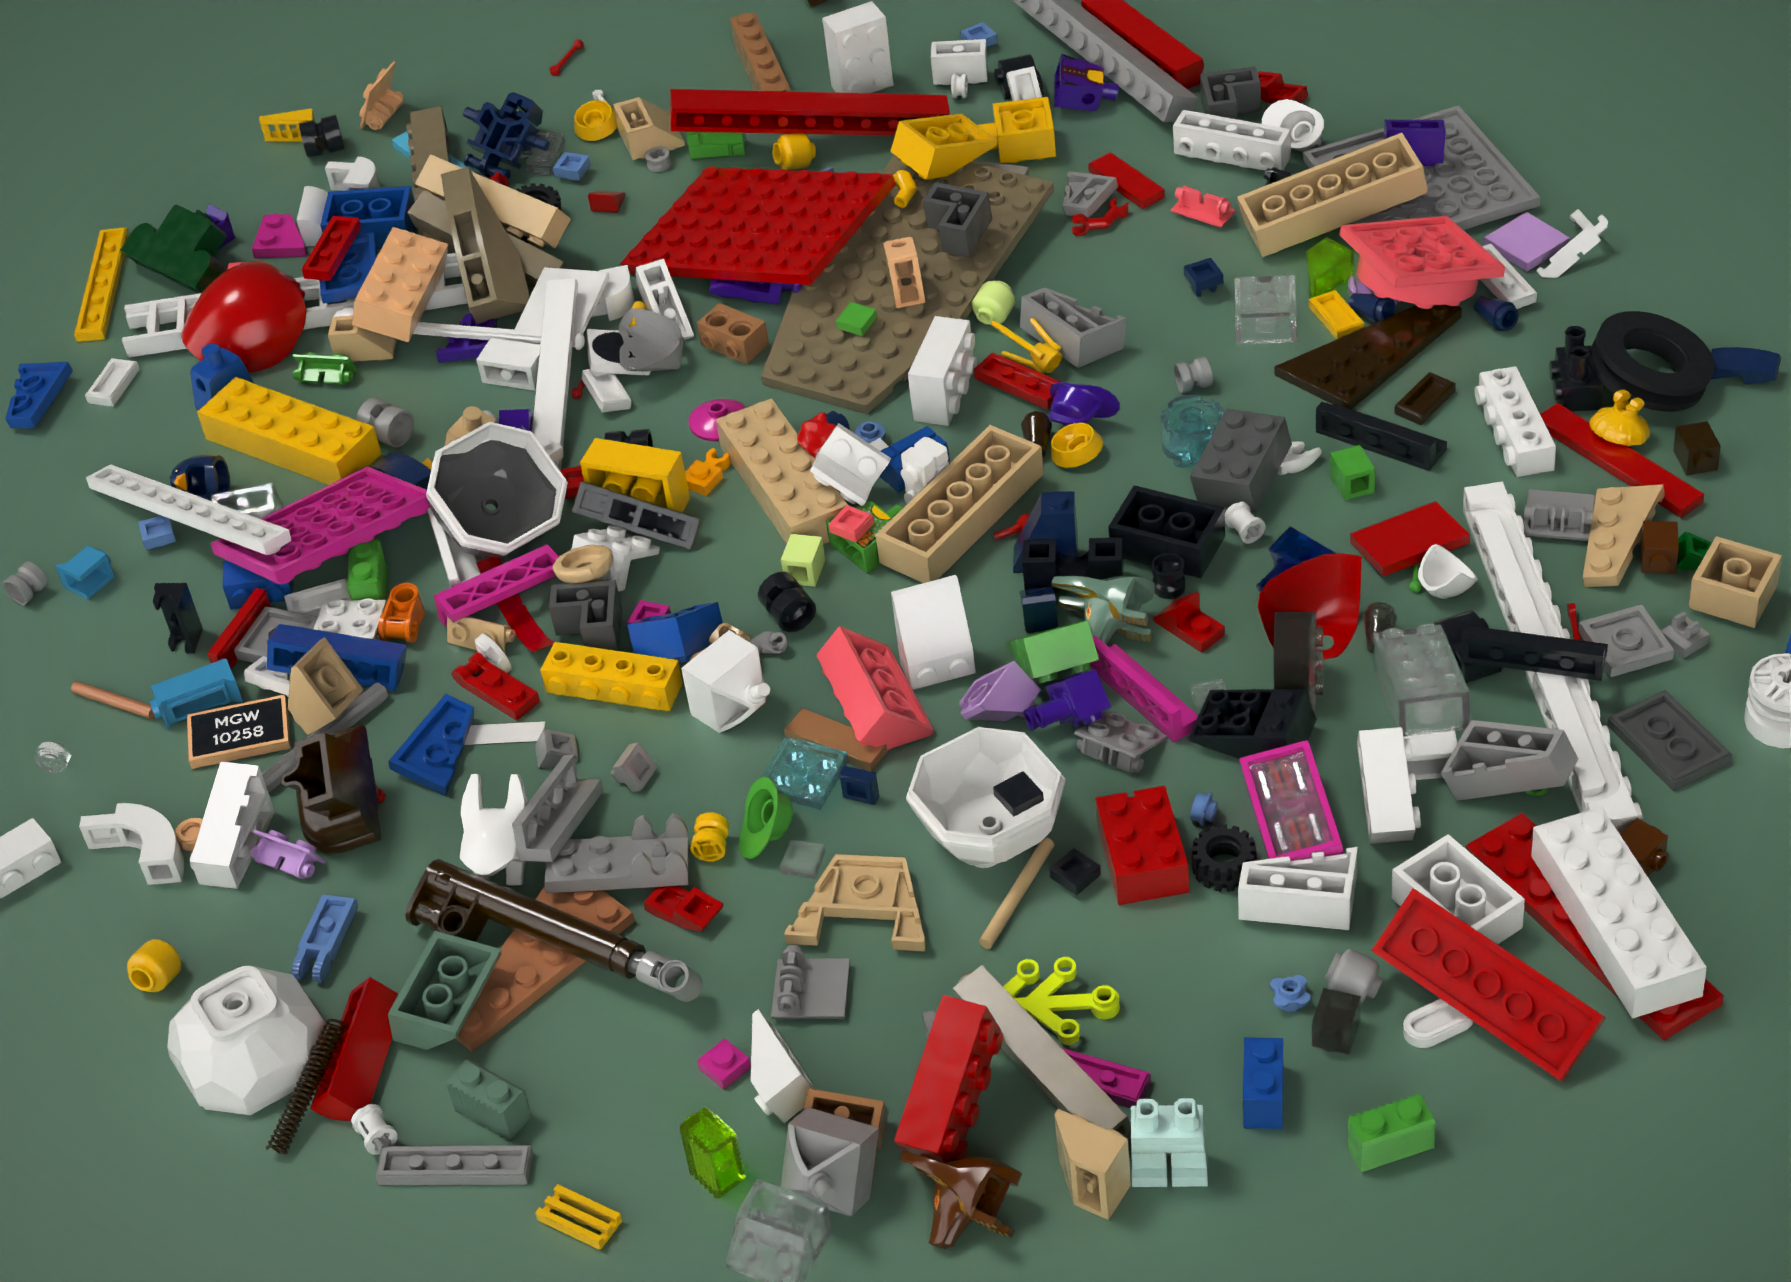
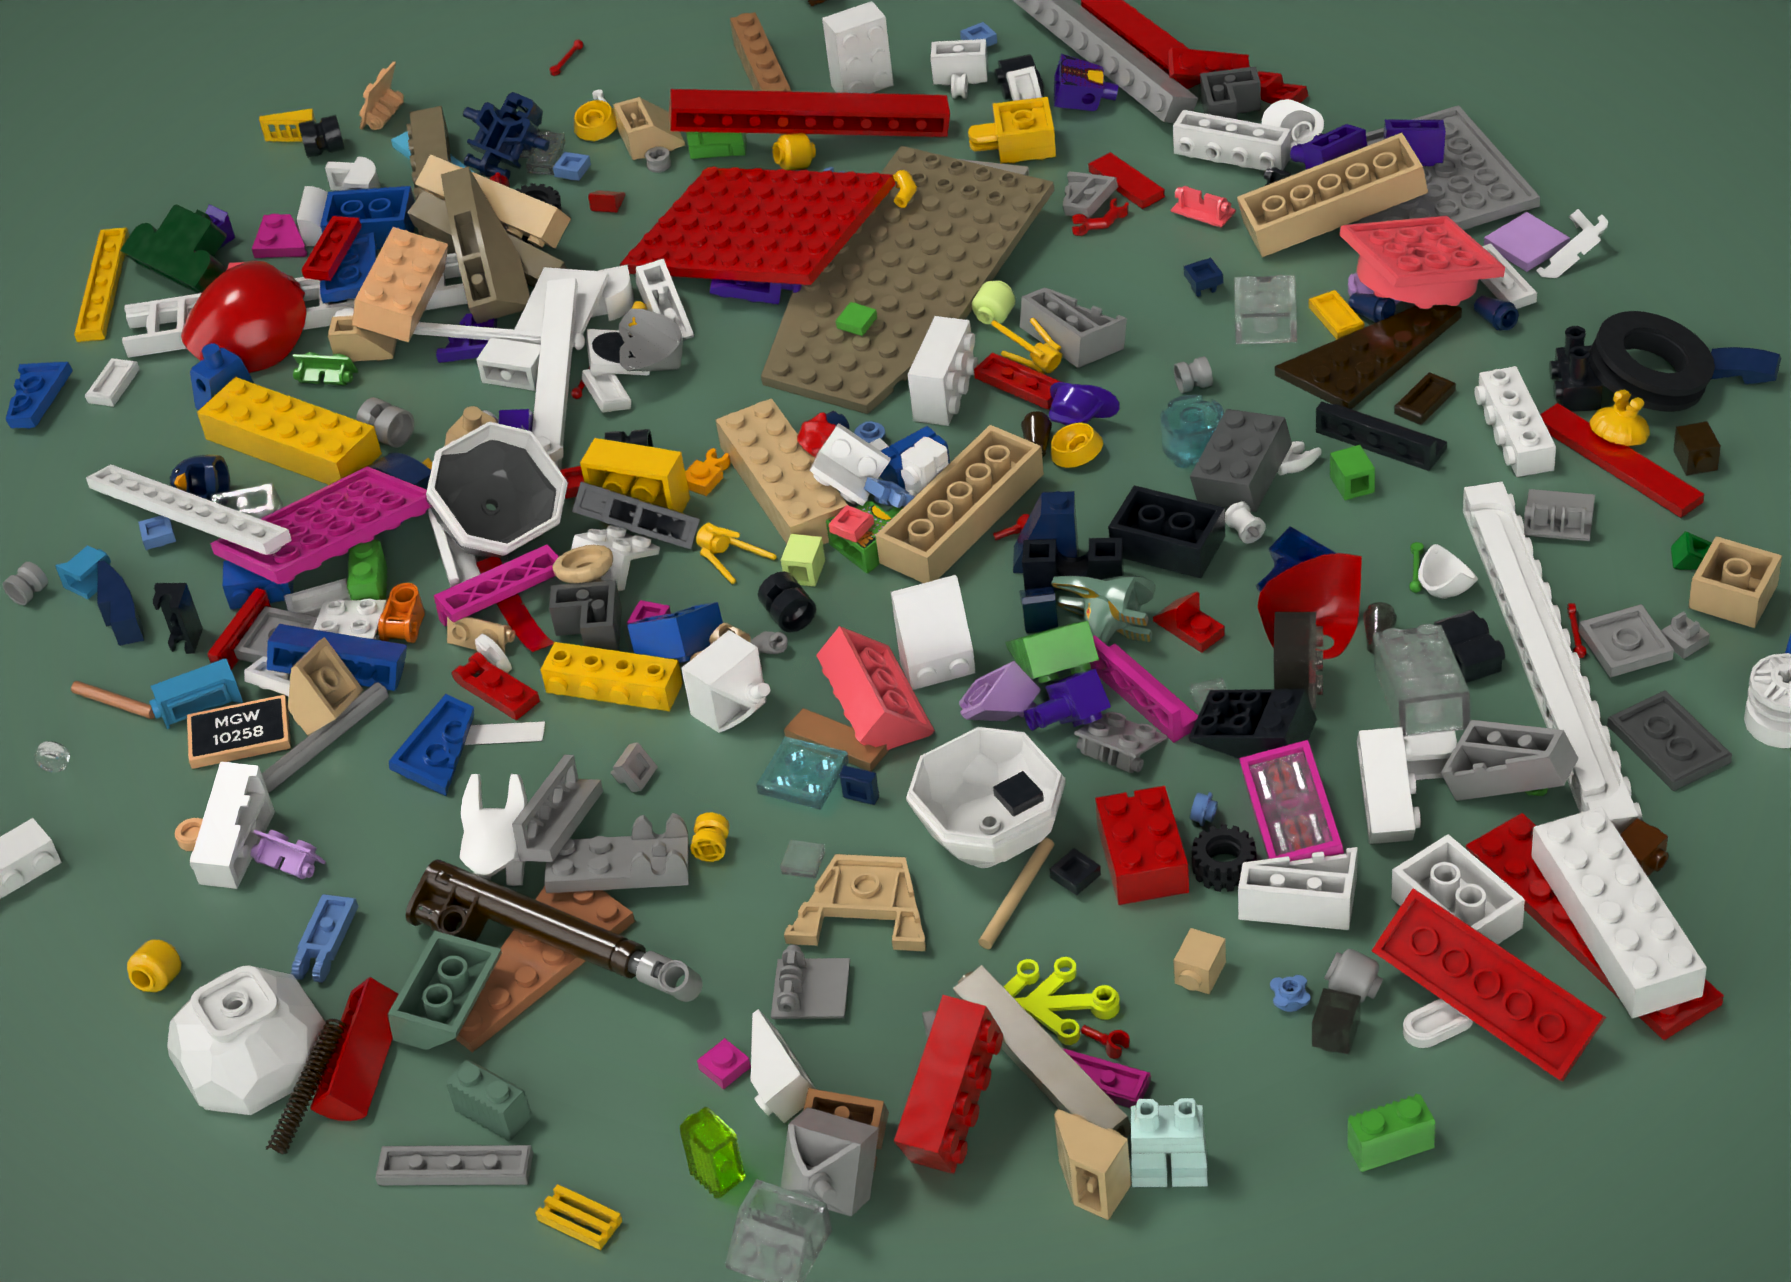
white arch [79,803,184,885] -> none
dark brown piece [281,724,386,854] -> none
white bush [351,1104,398,1155] -> none
light grey slope [535,729,579,769] -> none
red slope [644,886,723,932] -> none
dark pink dish [689,399,746,441] -> none
medium nougat brick [697,303,769,364] -> none
bright green piece [739,777,793,859] -> none
light nougat torso [883,237,926,308] -> none
yellow slope [890,113,998,180] -> none
reddish brown piece [900,1150,1022,1249] -> none
dark grey brick [923,182,992,257] -> none
black wheel [1152,553,1185,599] -> none
blue brick [1243,1037,1284,1129] -> none
clear neon green slope [1307,237,1354,299] -> none
red tile [1350,501,1470,576] -> none
black fence [1461,626,1608,681] -> none
tan wing [1582,485,1665,588] -> none
reddish brown brick [1641,521,1679,574] -> none
none -> dark blue slope [97,560,144,646]
none -> yellow plant [696,522,777,584]
none -> medium blue plate [864,477,915,508]
none -> red hand [1081,1025,1130,1059]
none -> red plate [1168,47,1249,80]
none -> tan brick [1174,928,1226,994]
none -> dark purple brick [1290,124,1368,170]

